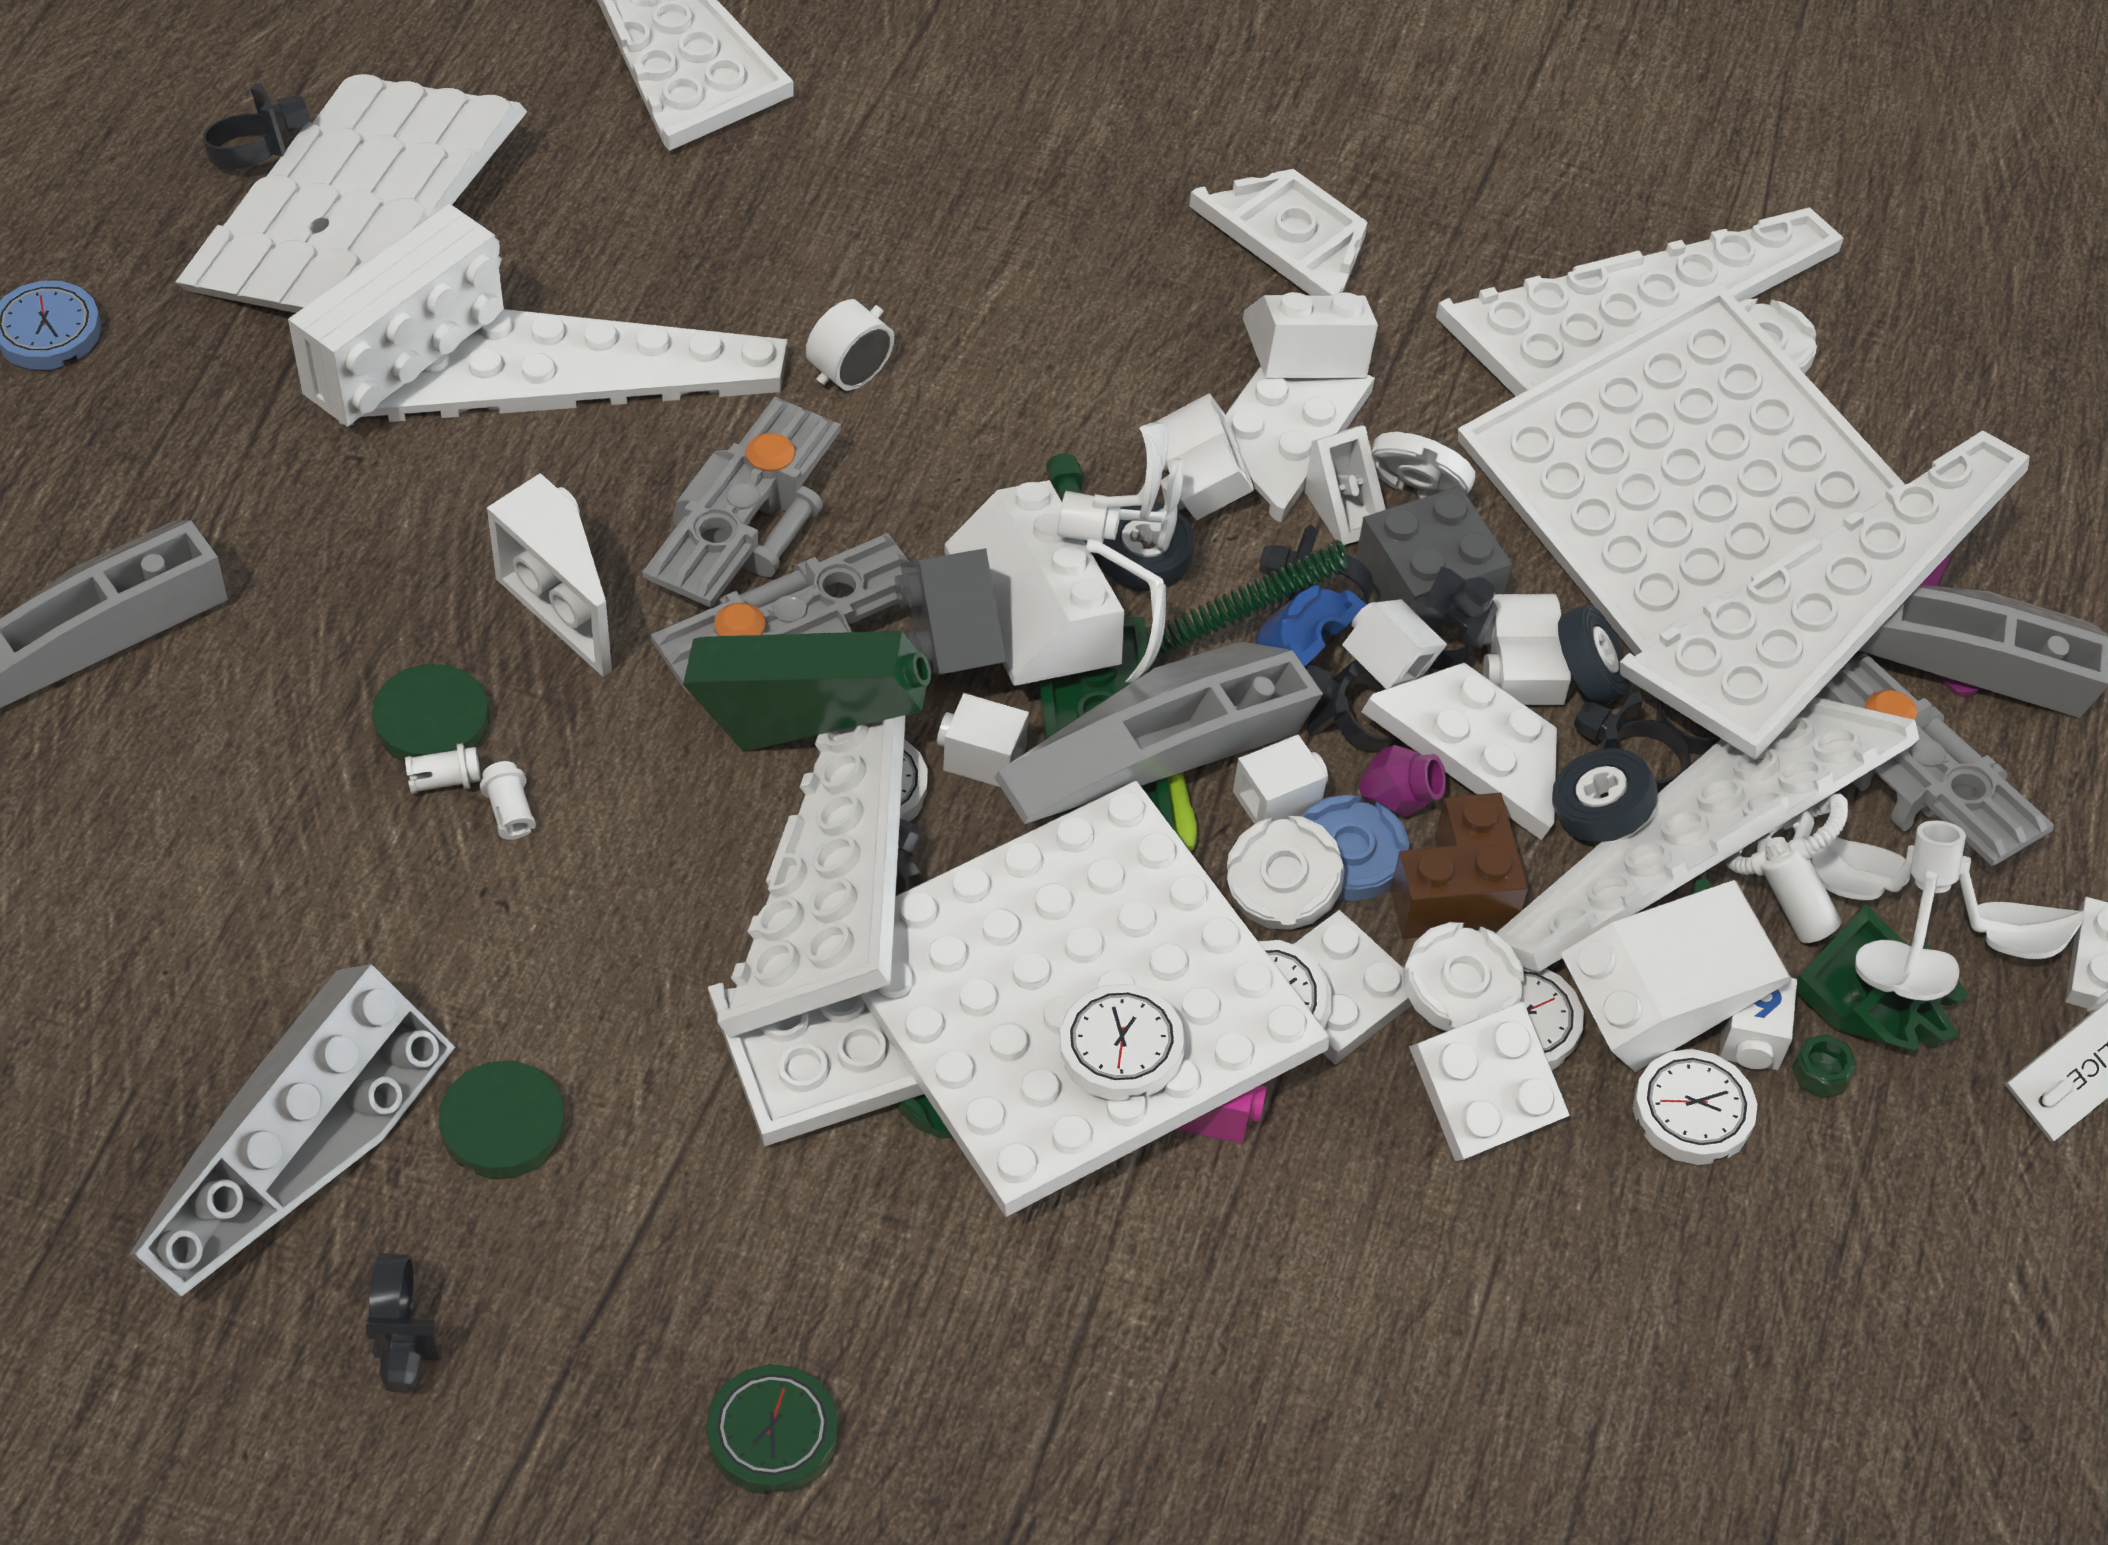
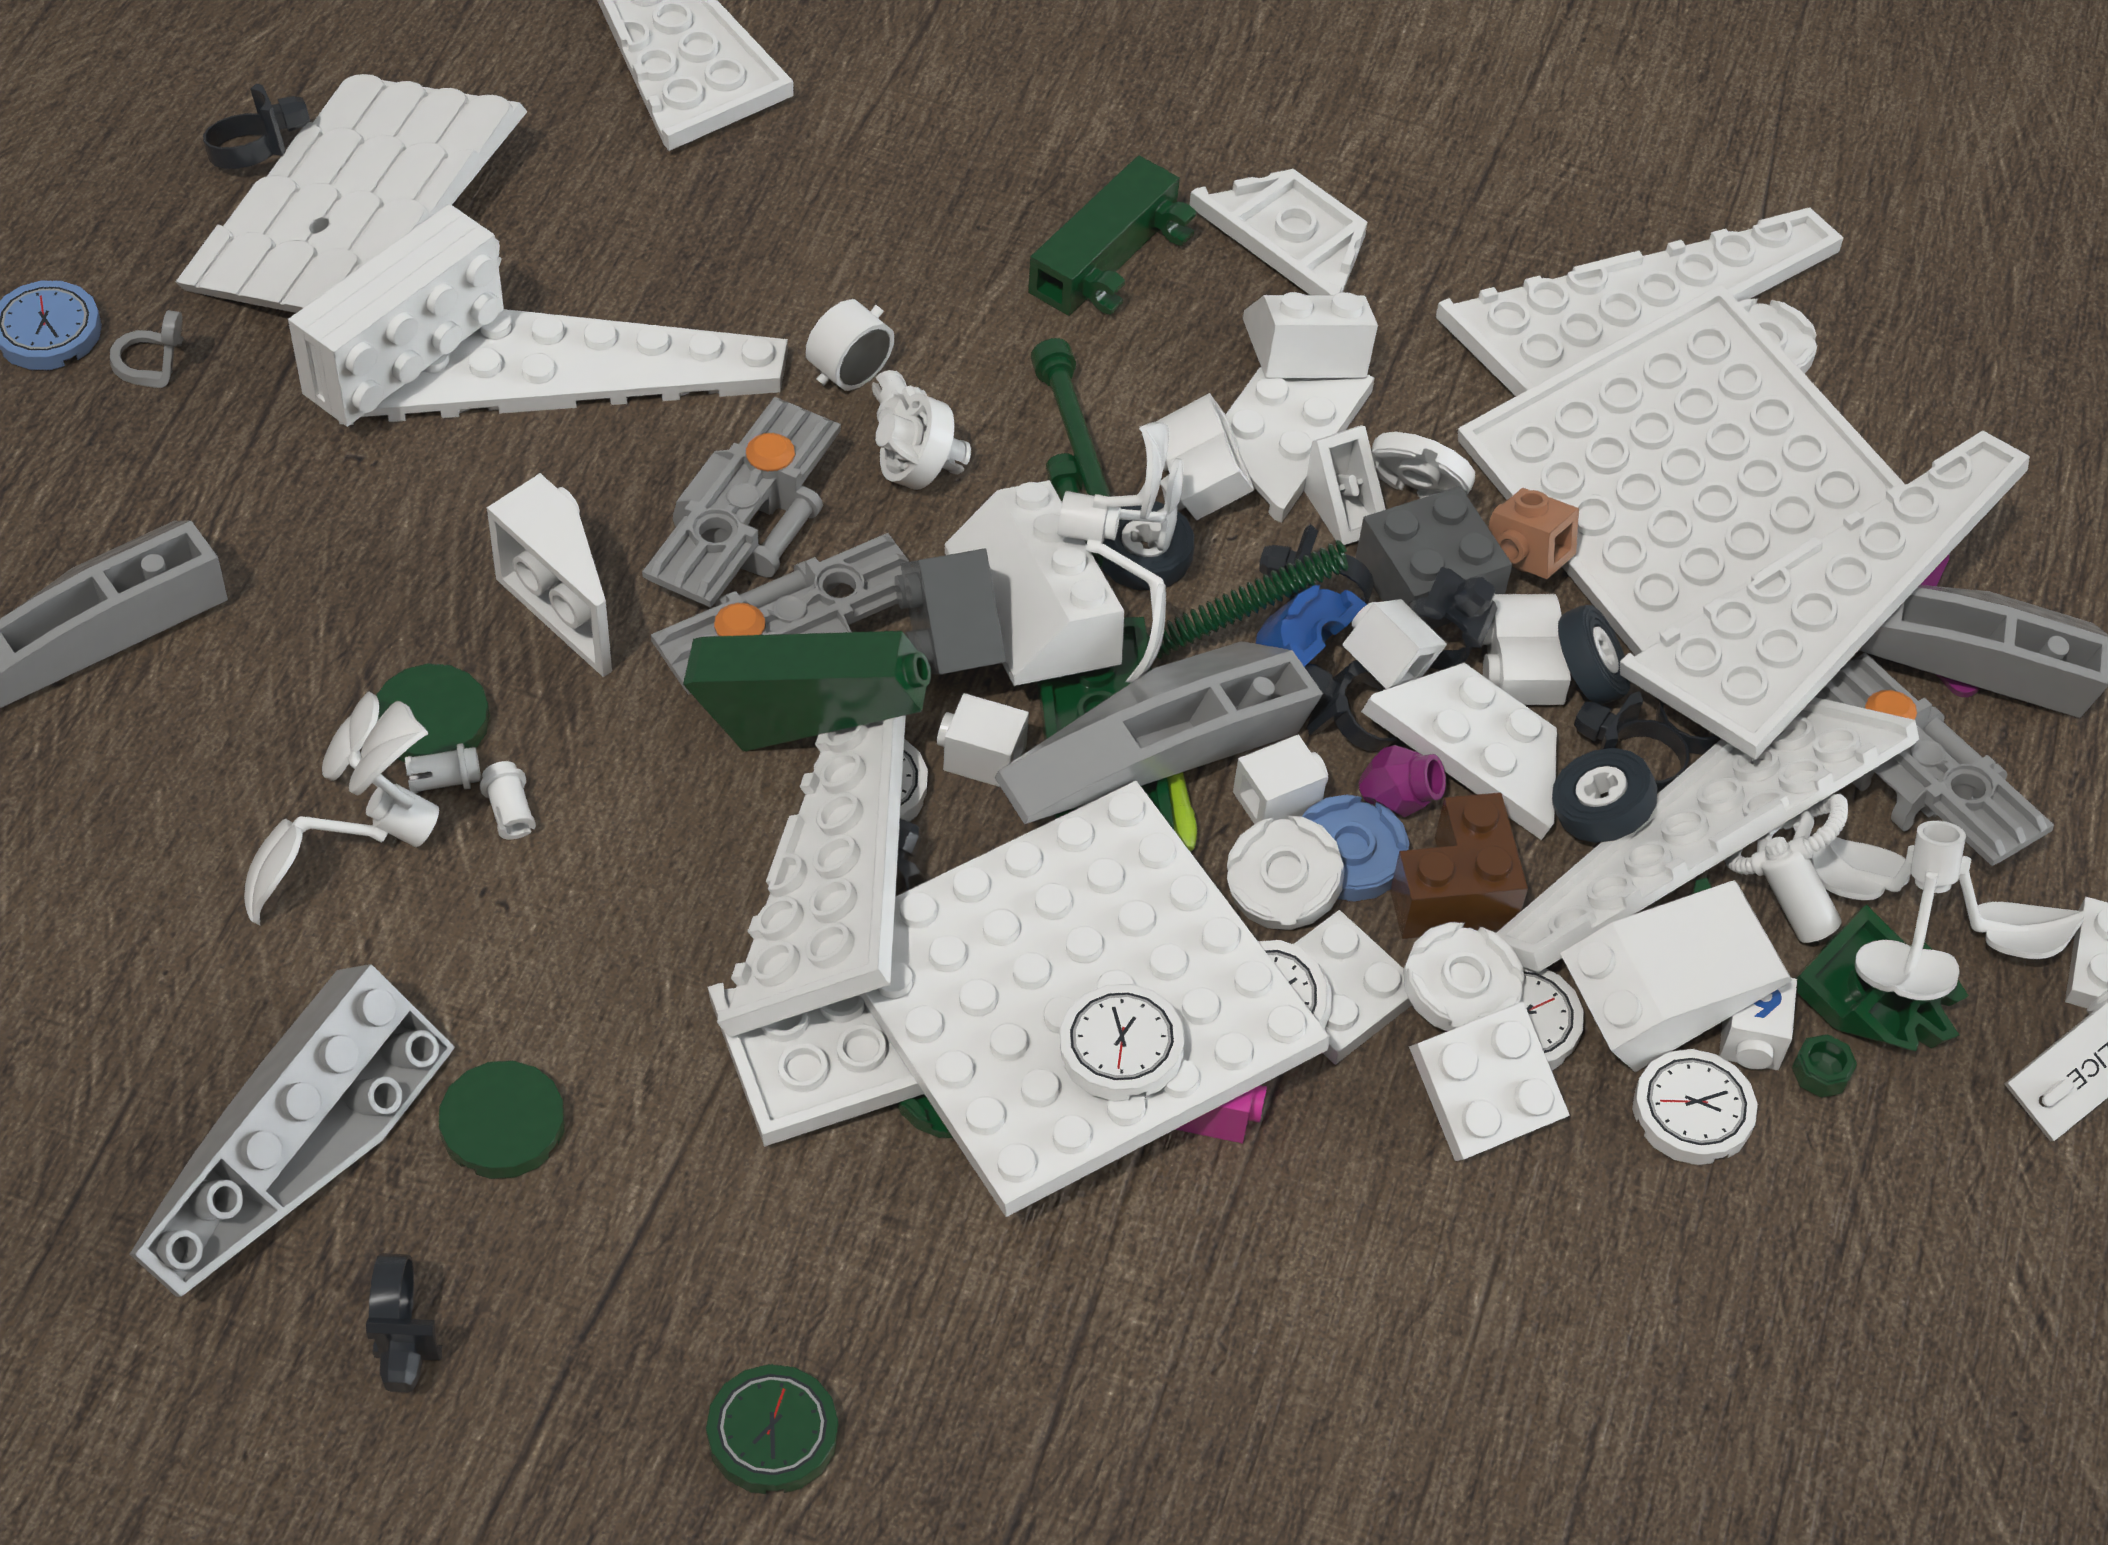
none -> light grey piece [110,310,184,388]
none -> white plant [244,692,439,926]
none -> white pin [872,370,971,490]
none -> dark green brick [1028,155,1197,316]
none -> dark green piece [1031,338,1120,530]
none -> nougat brick [1489,488,1579,579]

